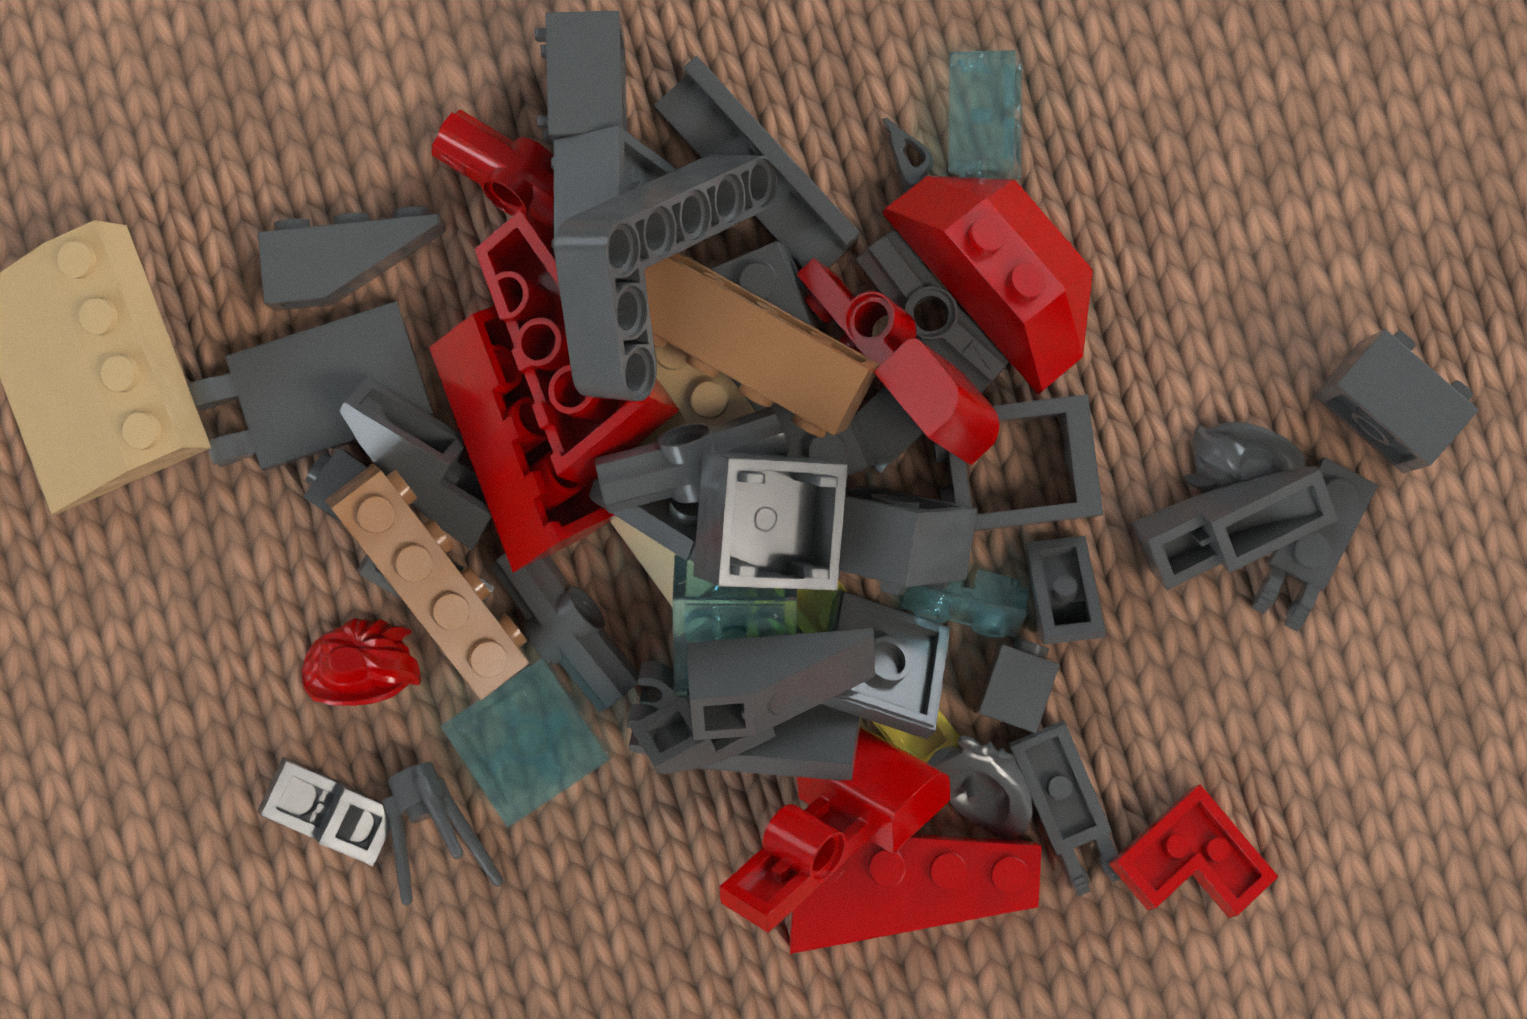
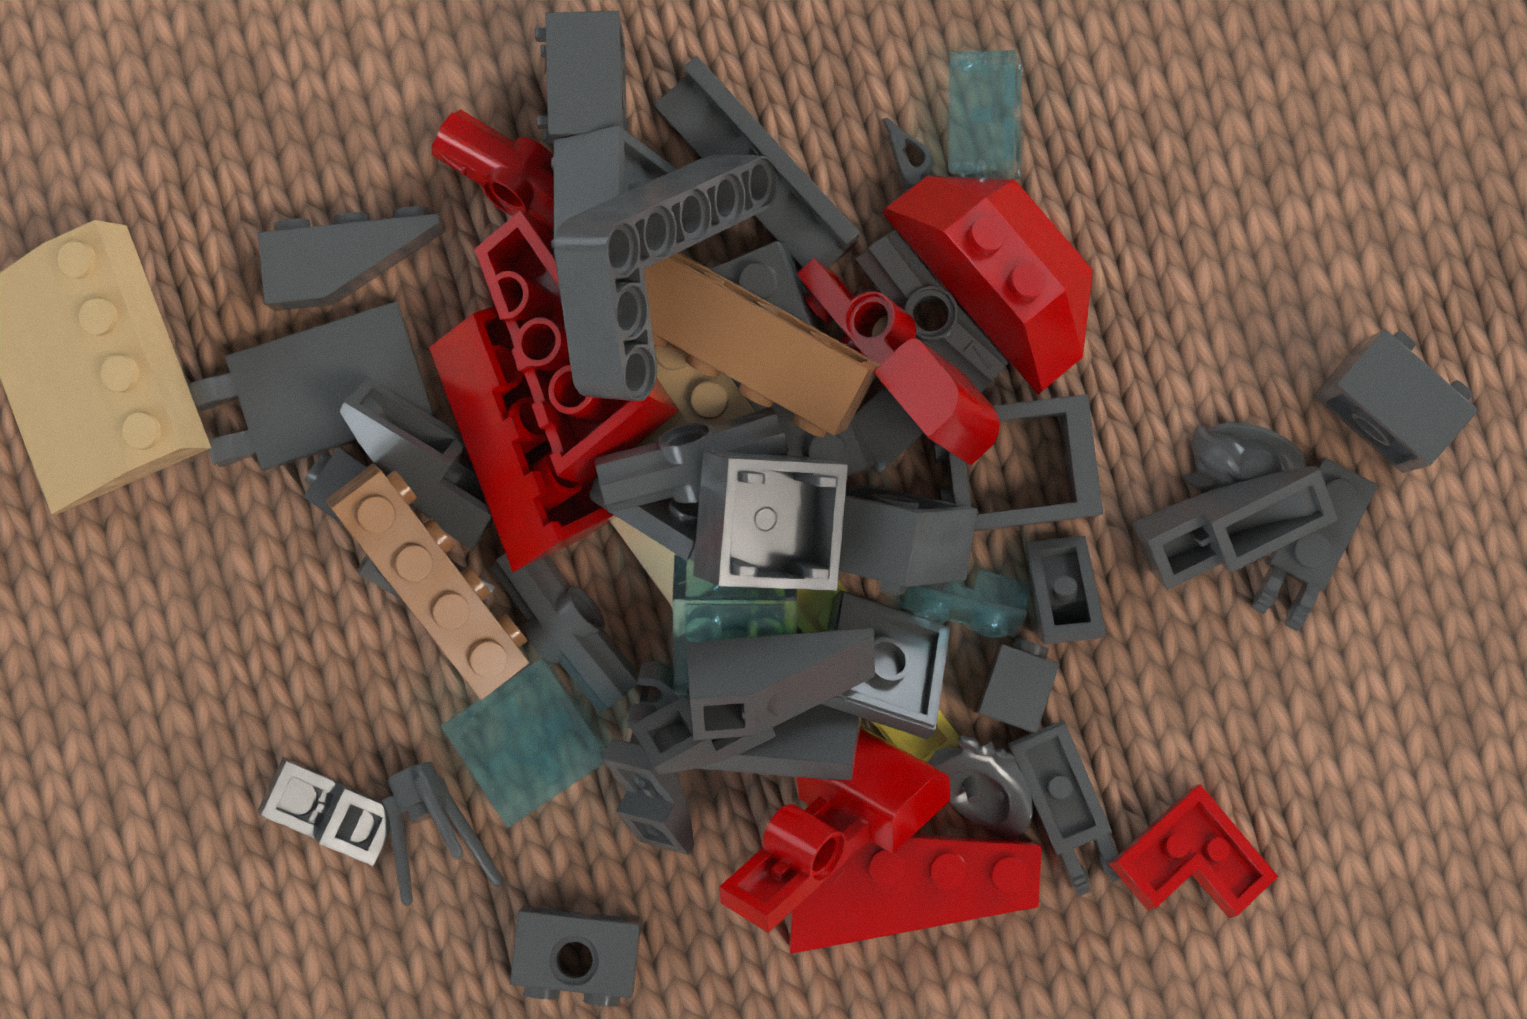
red hat [301,618,421,706] -> none
none -> dark grey brick [510,906,642,1006]
none -> dark grey slope [602,738,694,855]

